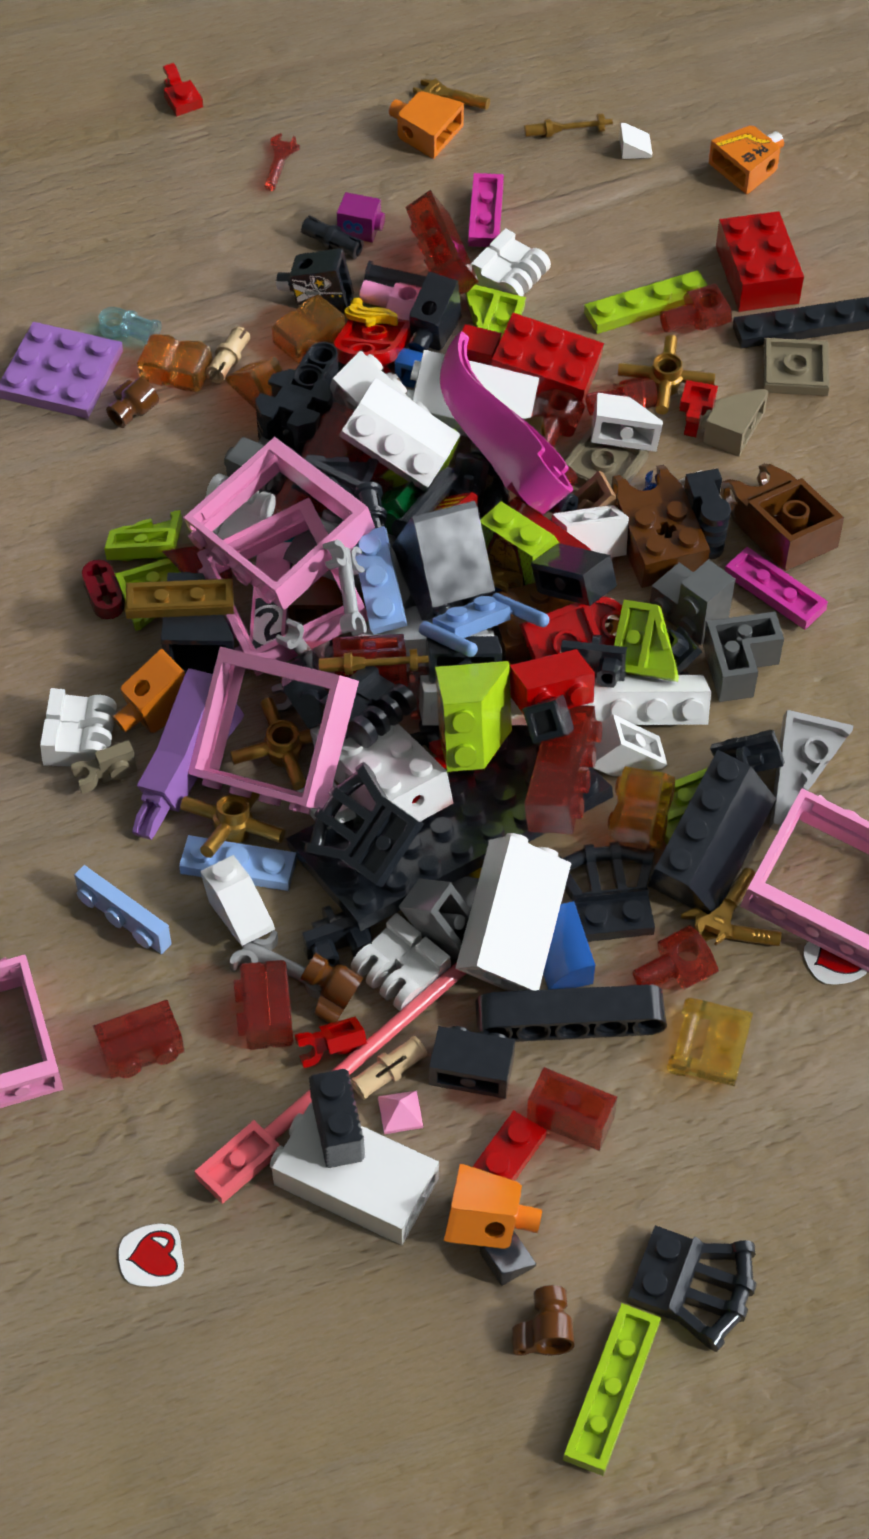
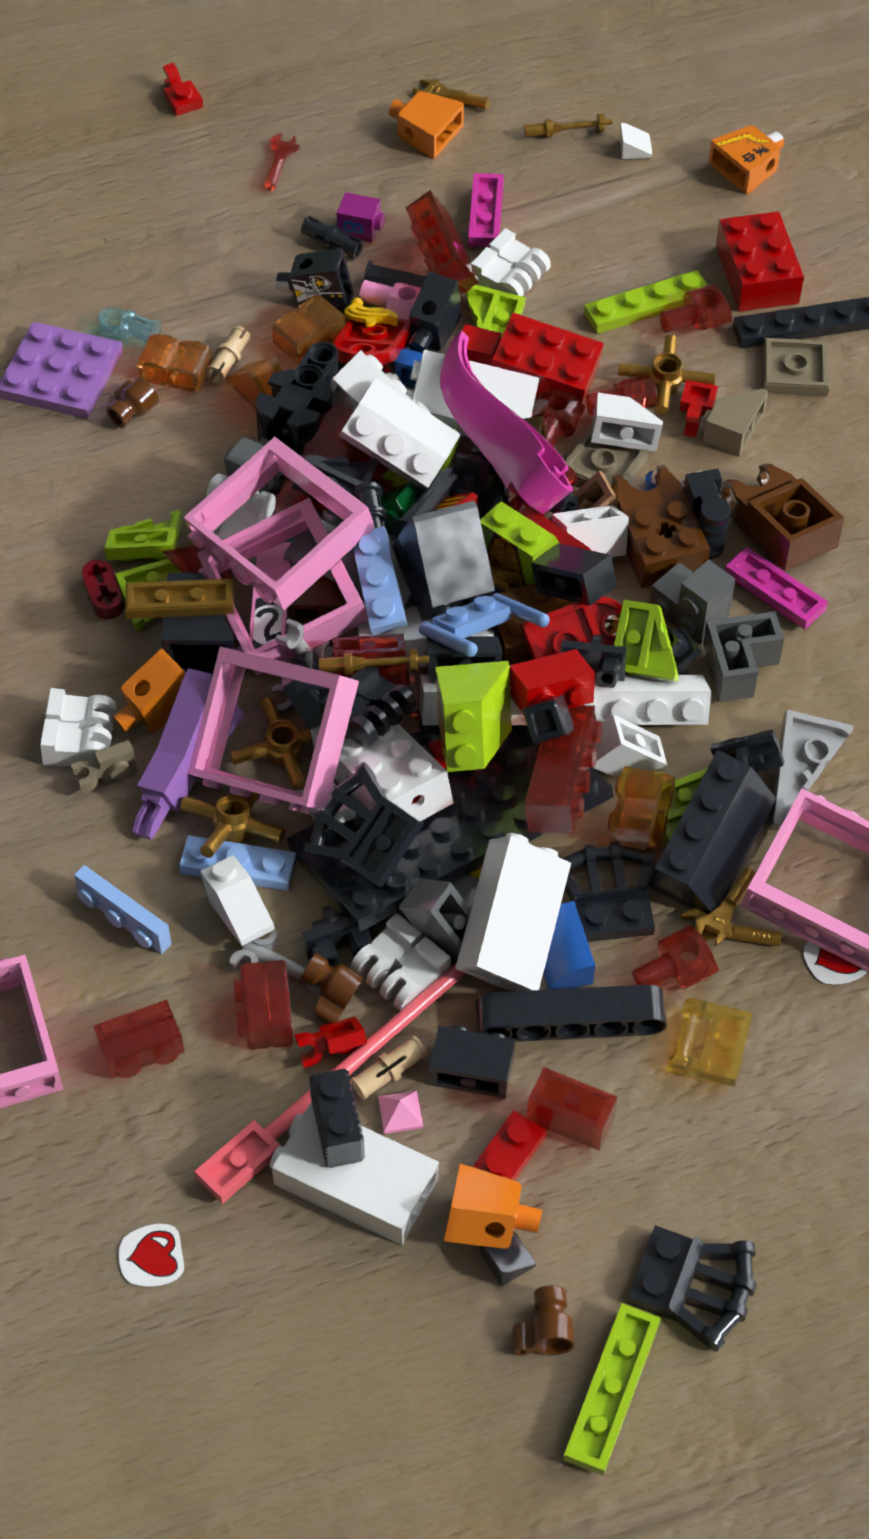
light grey bar [323,539,367,637] -> none

